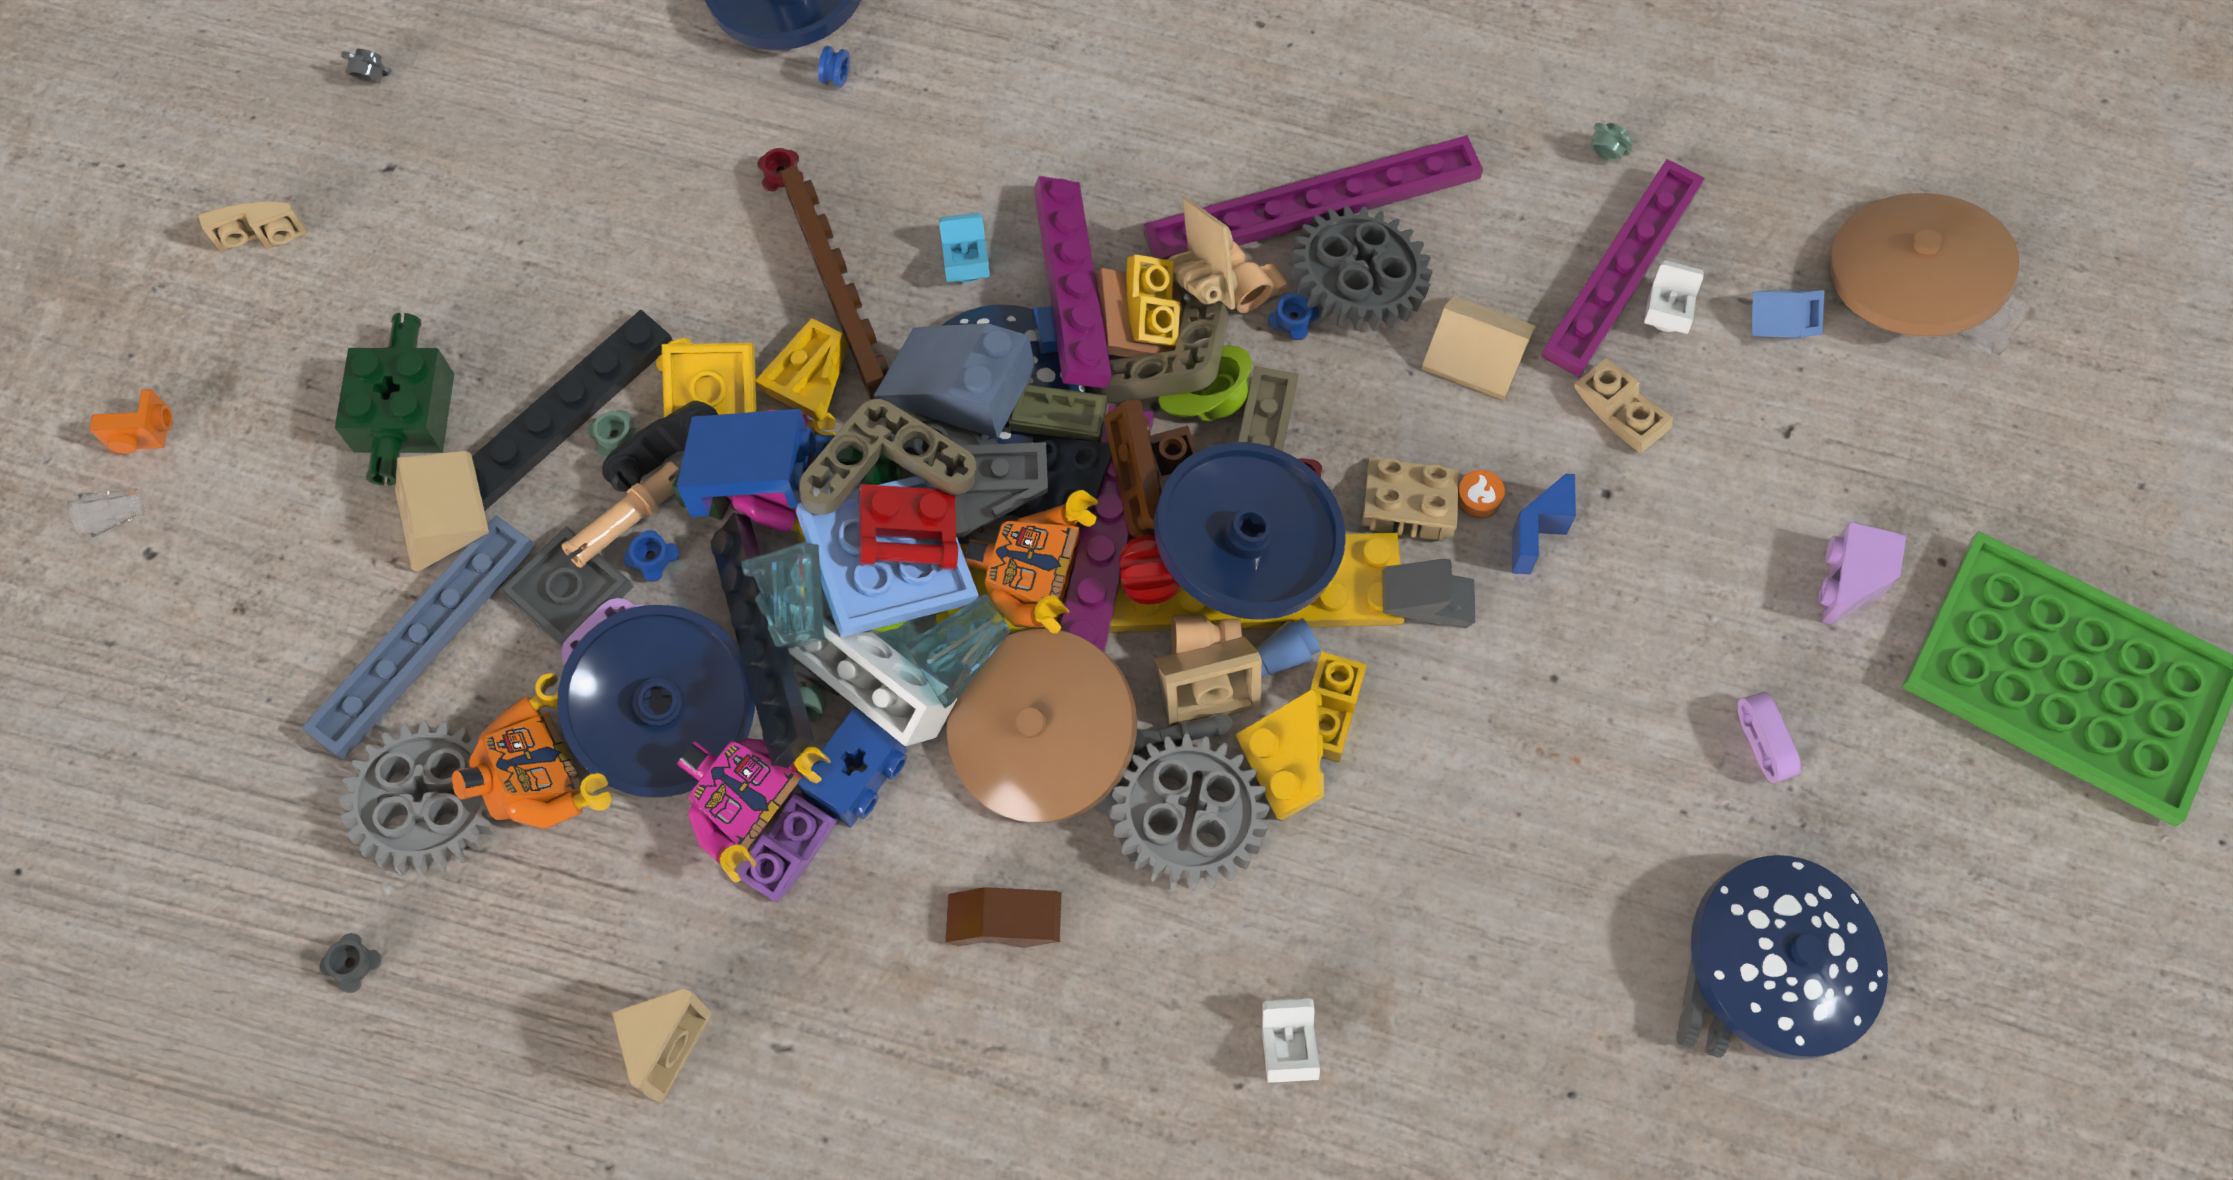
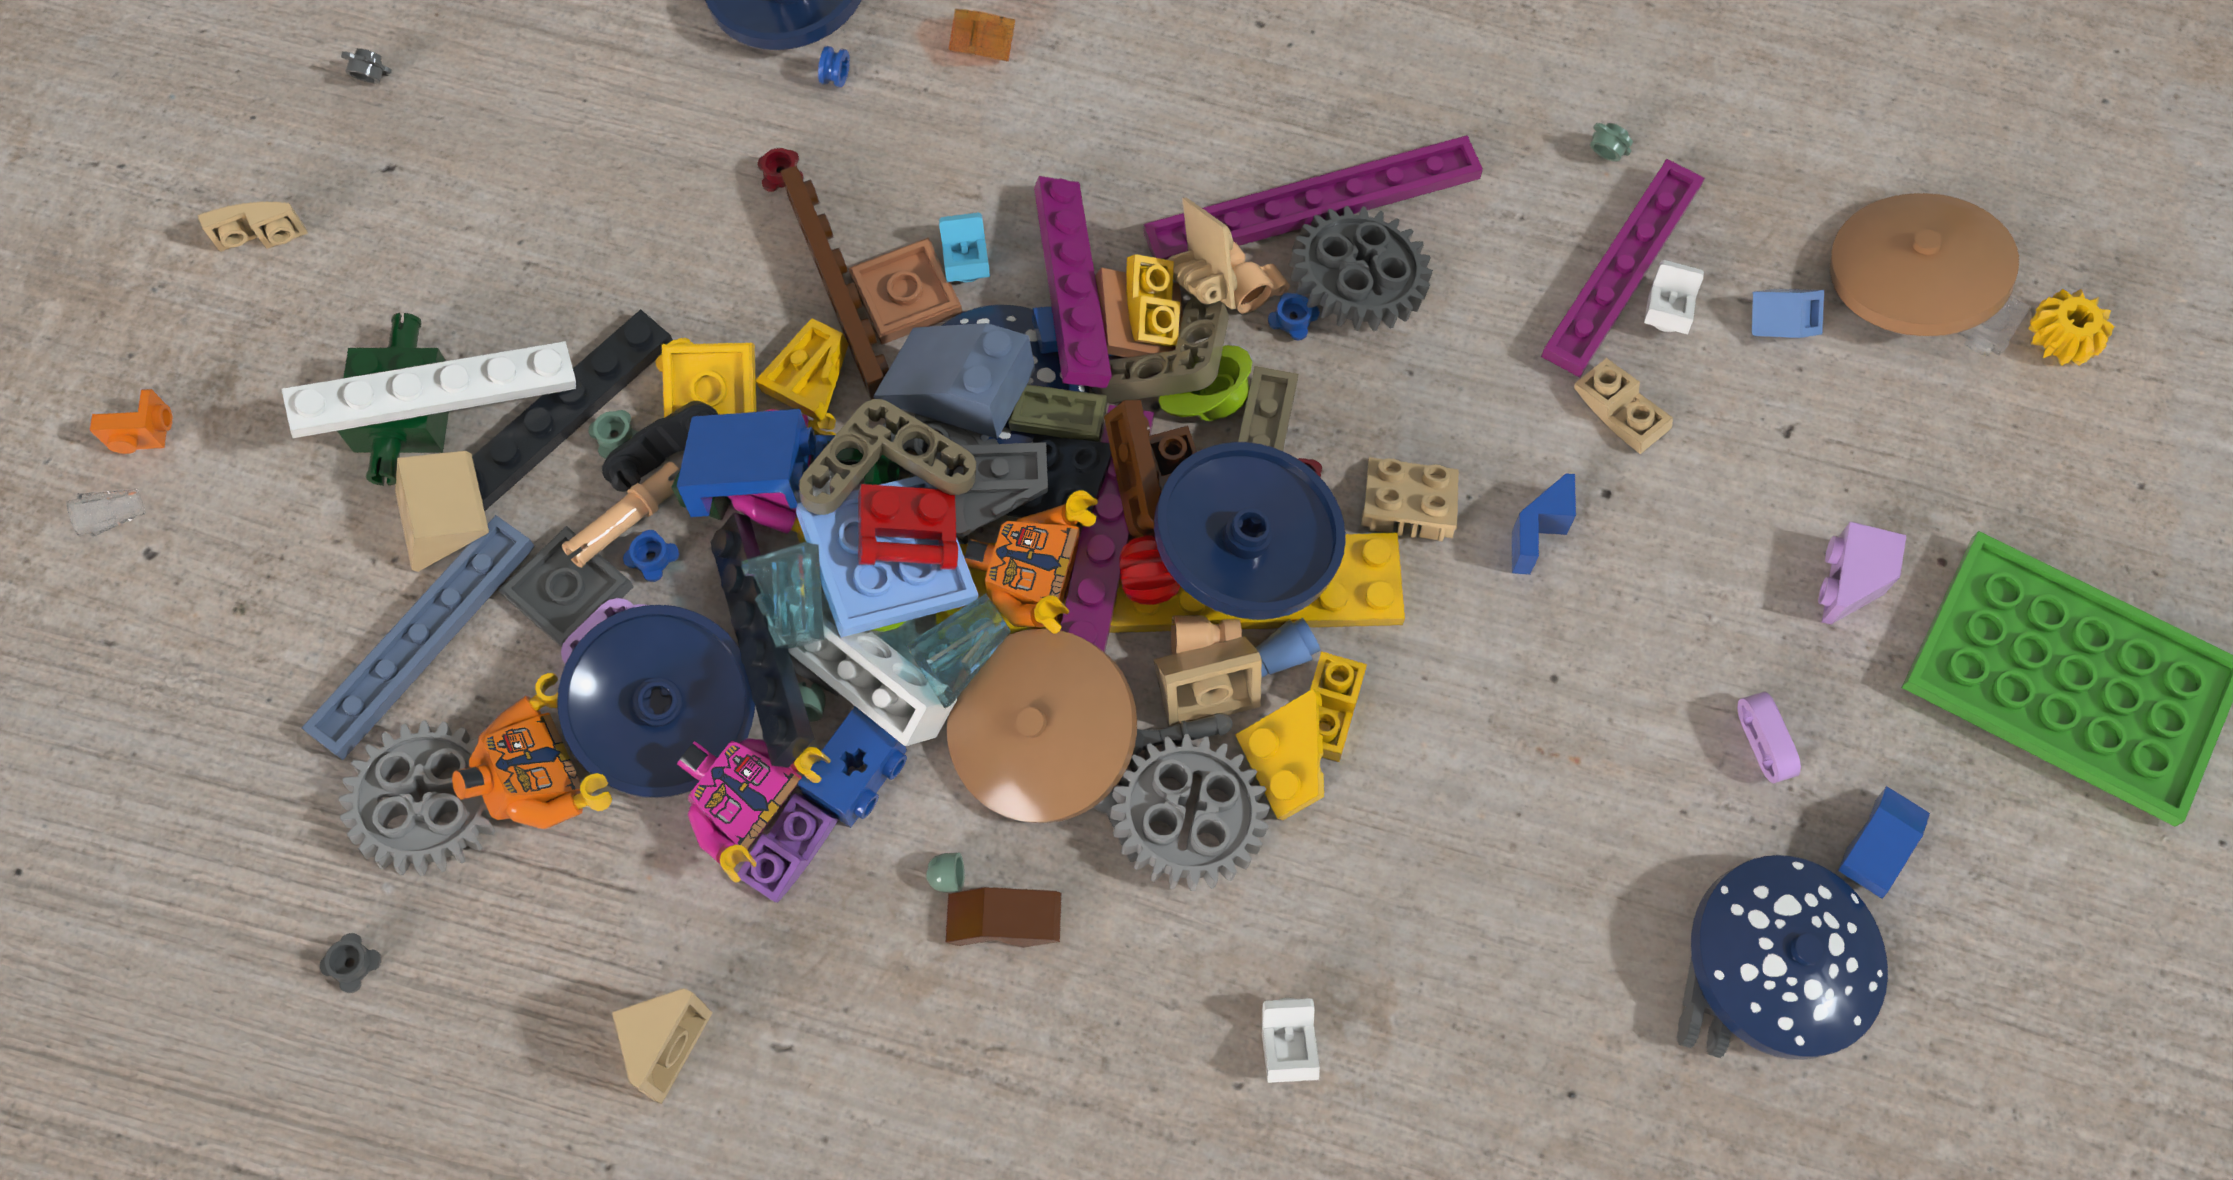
dark grey slope [1382,558,1475,628] -> none
tan slope [1421,295,1535,401] -> none
orange tile [1458,470,1505,518] -> none
none -> white plate [282,341,576,438]
none -> nougat tile [848,237,962,345]
none -> sand green hinge [926,852,965,893]
none -> clear orange panel [949,9,1016,62]
none -> blue slope [1838,786,1930,899]
none -> yellow gear [2028,288,2115,366]

